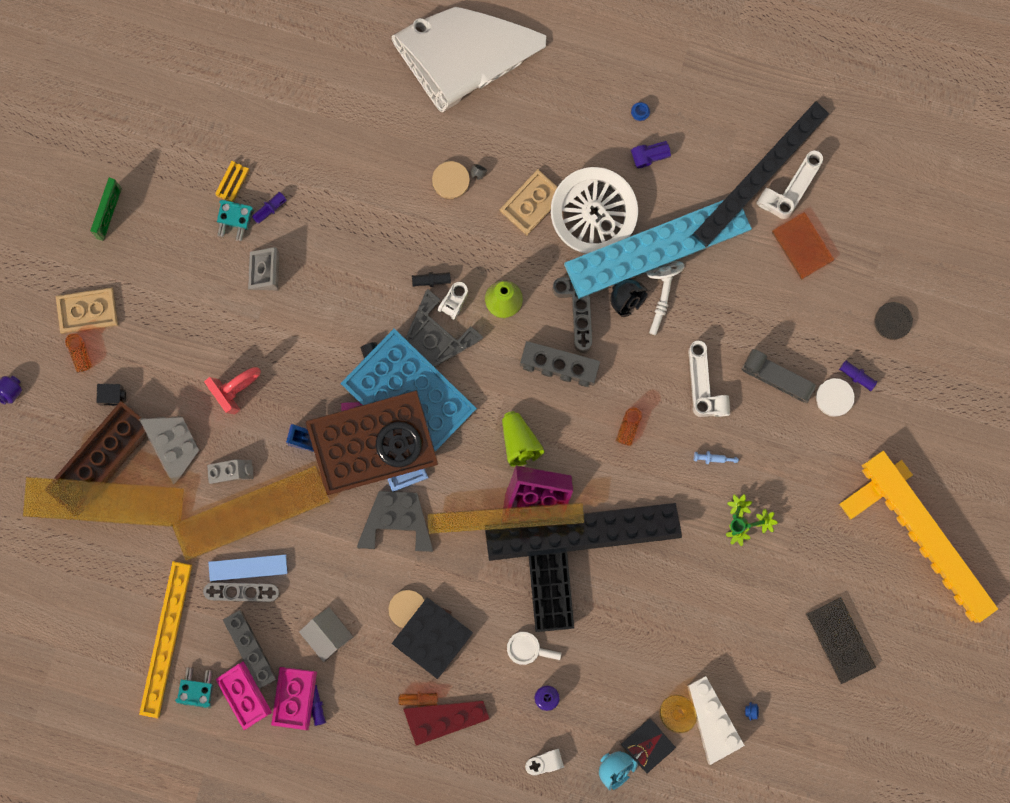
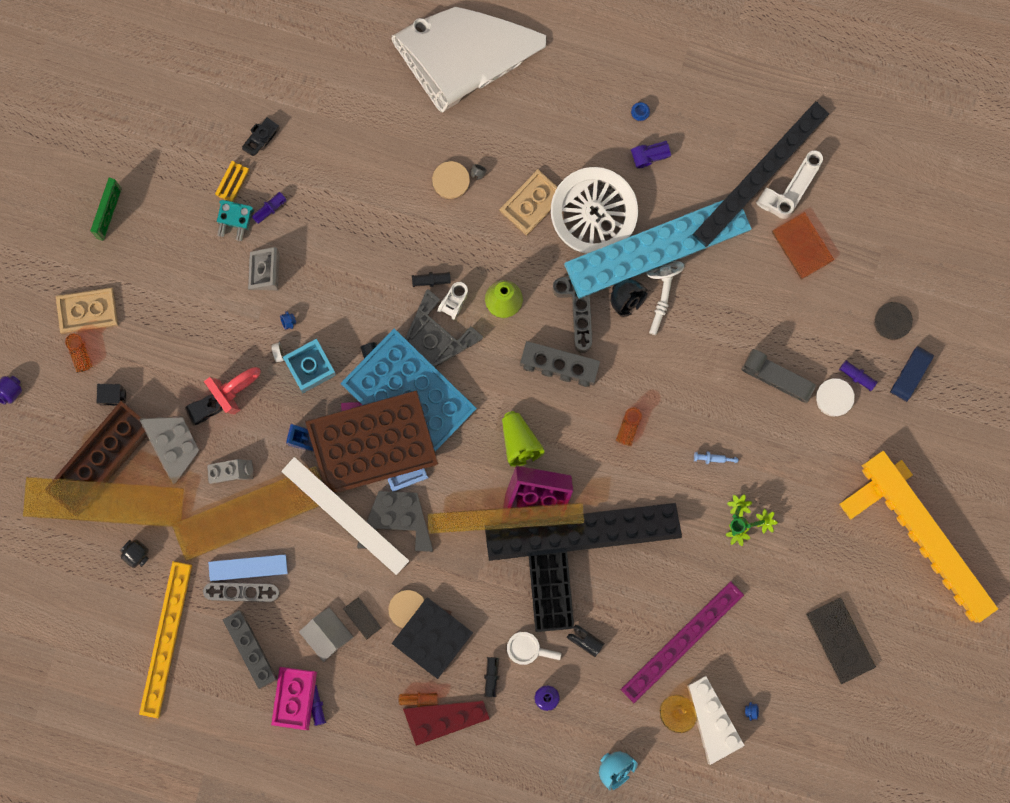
teal piece [175,667,213,708] -> none
dark pink tile [215,661,272,730] -> none
black plate [376,421,422,468] -> none
white piece [525,749,564,776] -> none
black tile [621,718,676,774] -> none
white piece [688,341,731,417] -> none
none -> black head [120,539,149,568]
none -> black piece [185,395,223,425]
none -> black piece [242,117,280,156]
none -> white tile [272,342,284,362]
none -> blue plate [280,311,296,330]
none -> white tile [281,457,409,575]
none -> medium azure brick [283,339,336,393]
none -> clear smoke tile [343,597,382,640]
none -> black pin [484,657,500,697]
none -> black hinge [567,624,605,657]
none -> magenta tile [620,581,744,704]
none -> dark blue beam [890,345,934,402]

